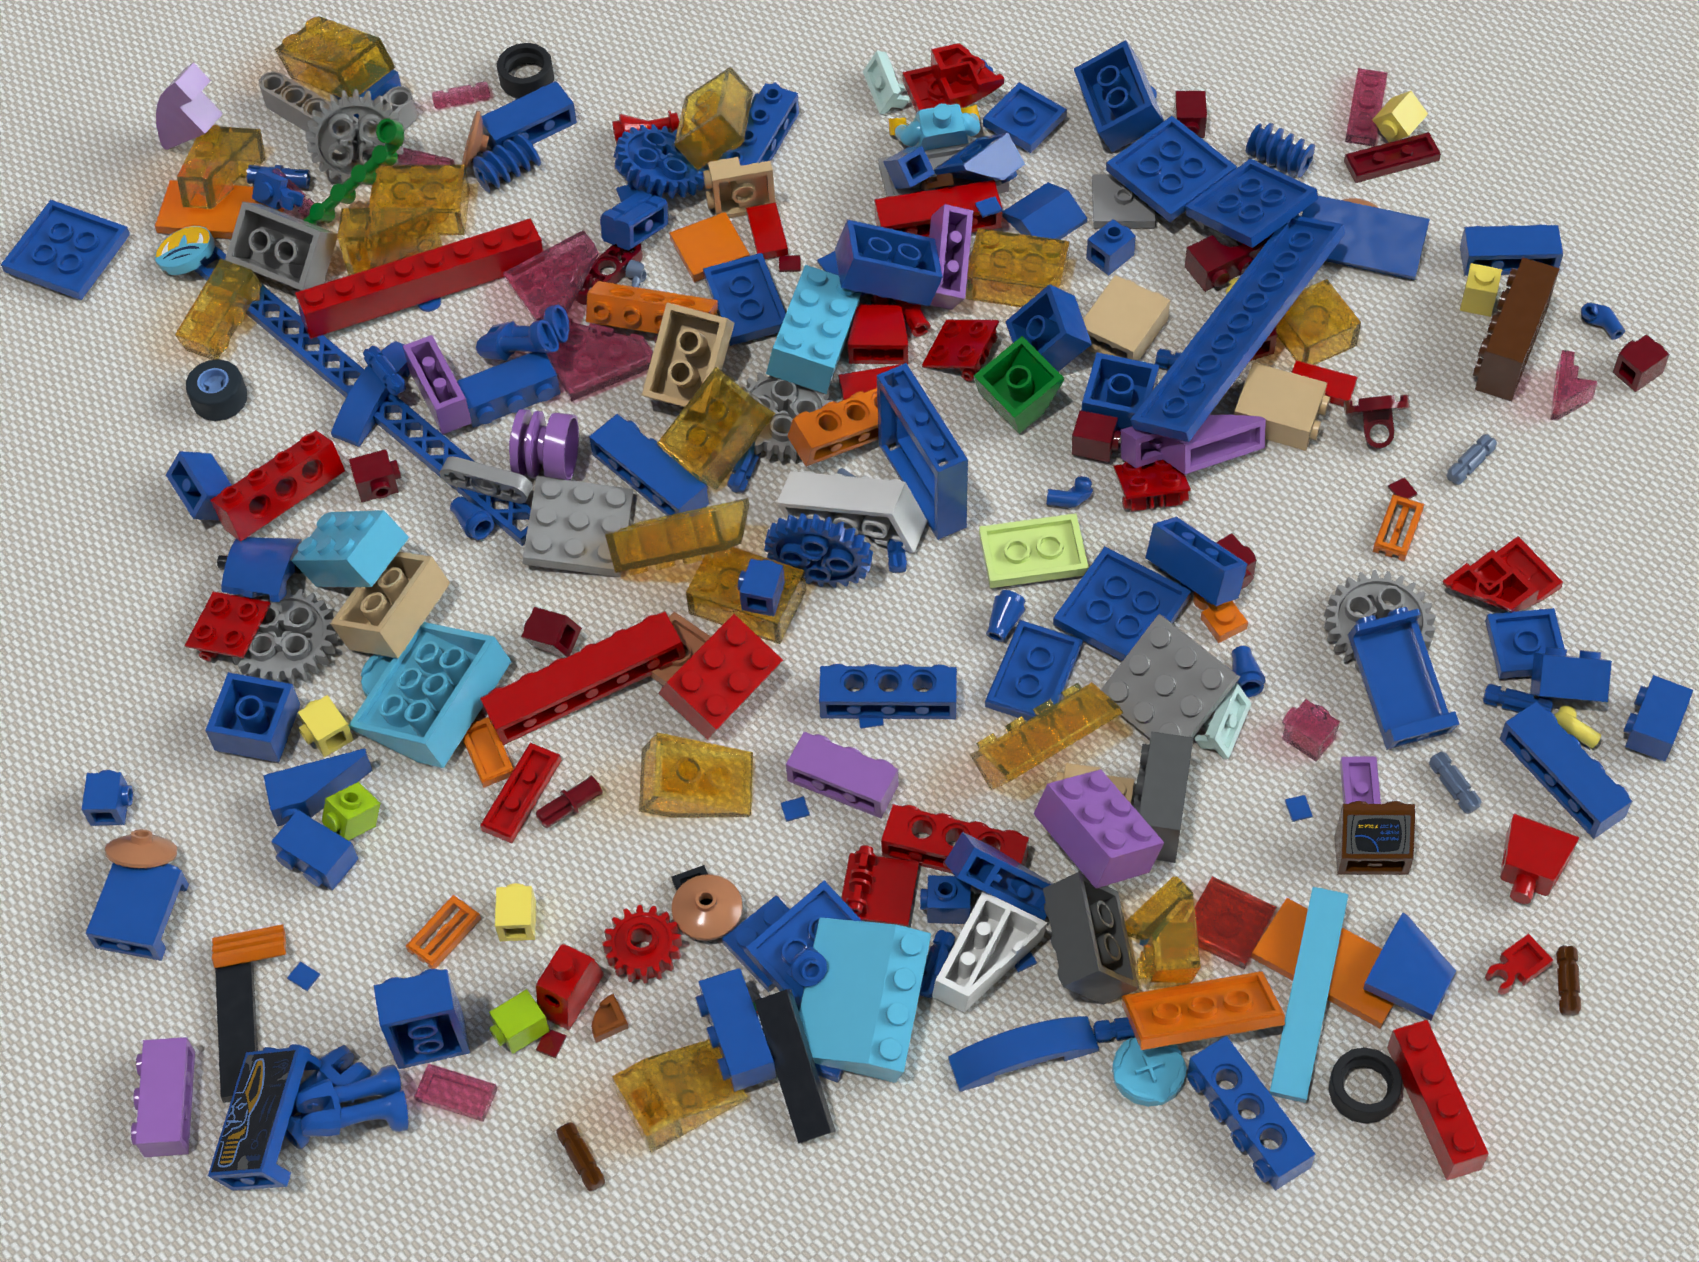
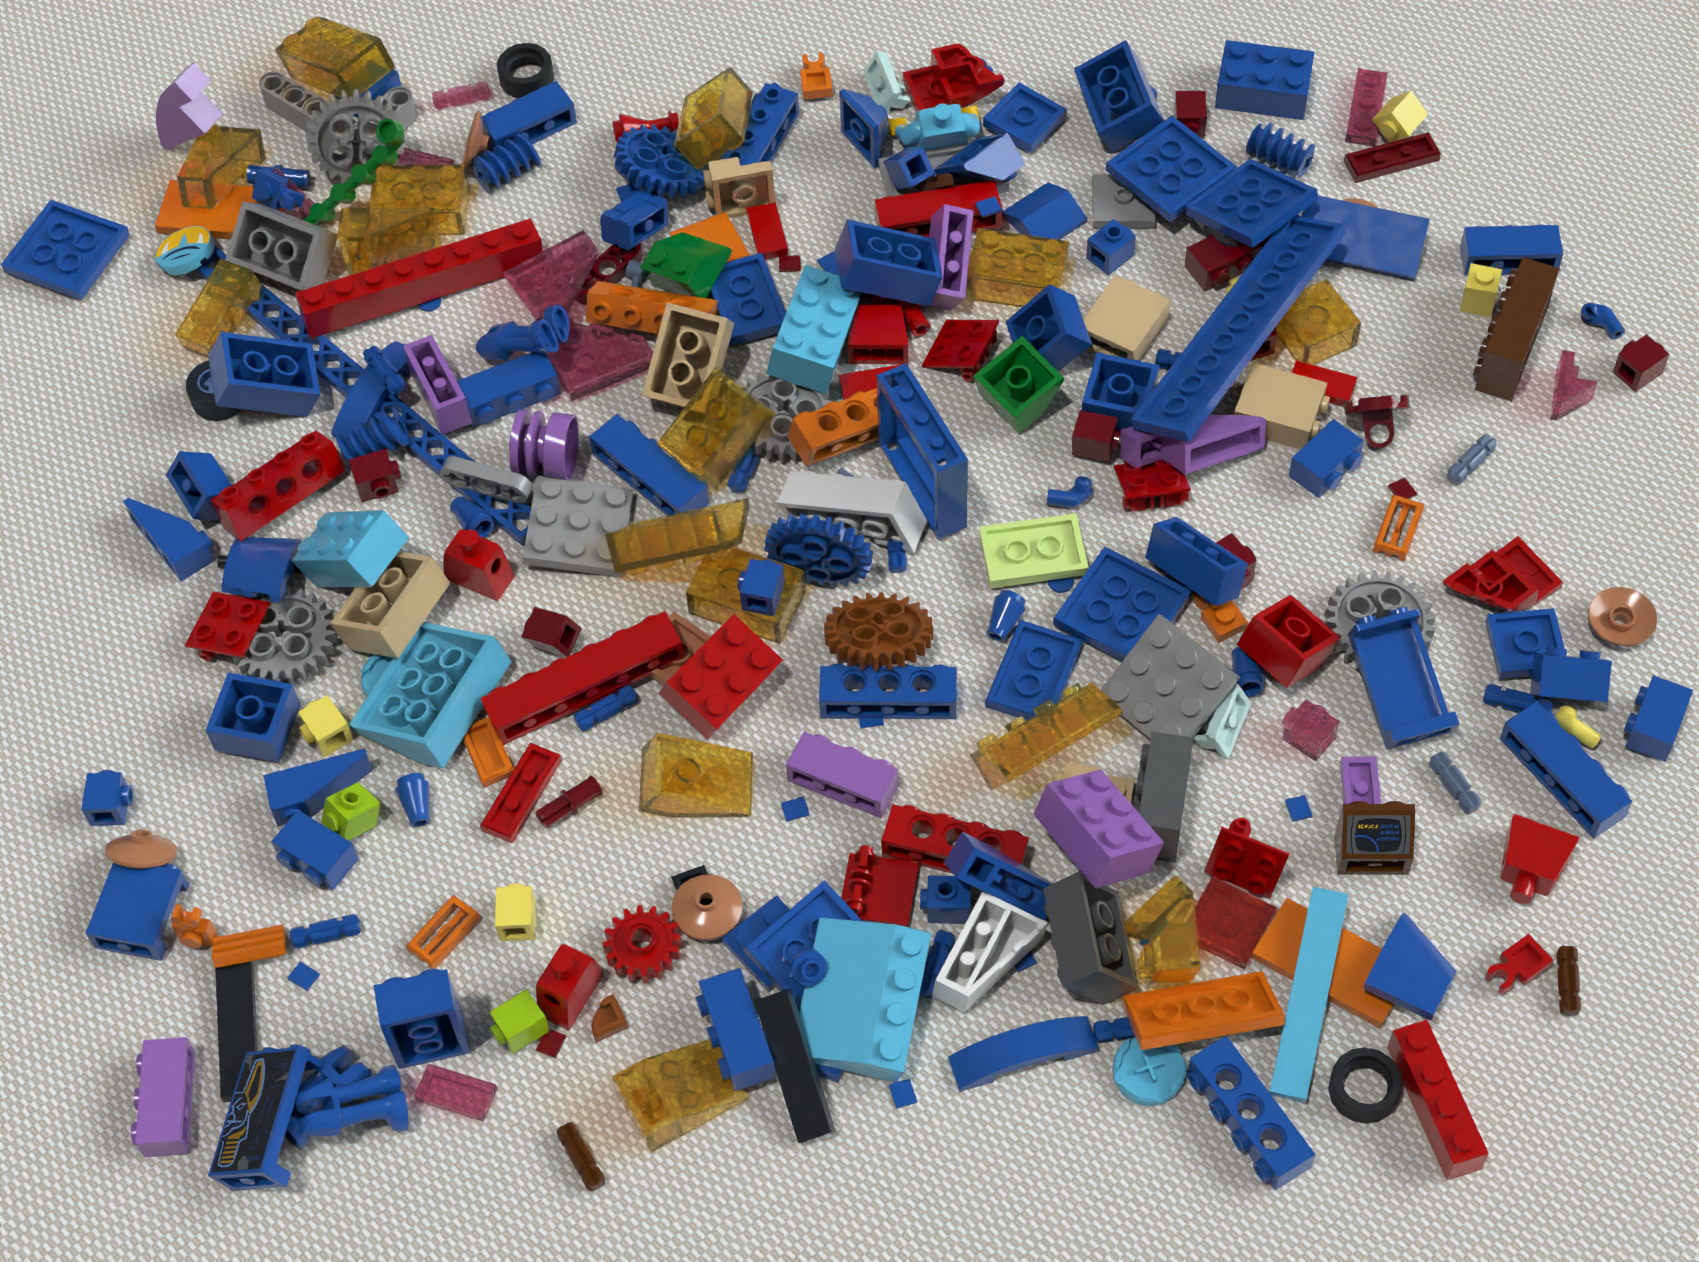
none -> blue slope [123,498,214,582]
none -> orange plate [171,904,218,948]
none -> blue brick [208,332,321,417]
none -> blue axle [290,914,361,949]
none -> blue piece [335,407,410,462]
none -> blue cone [395,773,430,827]
none -> red torso [443,529,515,602]
none -> blue axle [573,685,638,731]
none -> green slope [640,232,733,298]
none -> orange plate [800,52,833,100]
none -> dark orange gear [824,592,933,671]
none -> blue slope [839,89,889,169]
none -> blue window [889,1078,917,1109]
none -> blue piece [1048,577,1074,593]
none -> red hinge [1204,817,1290,899]
none -> blue brick [1215,40,1315,120]
none -> red brick [1236,594,1341,688]
none -> blue brick [1289,419,1364,498]
none -> nougat dish [1588,587,1657,647]

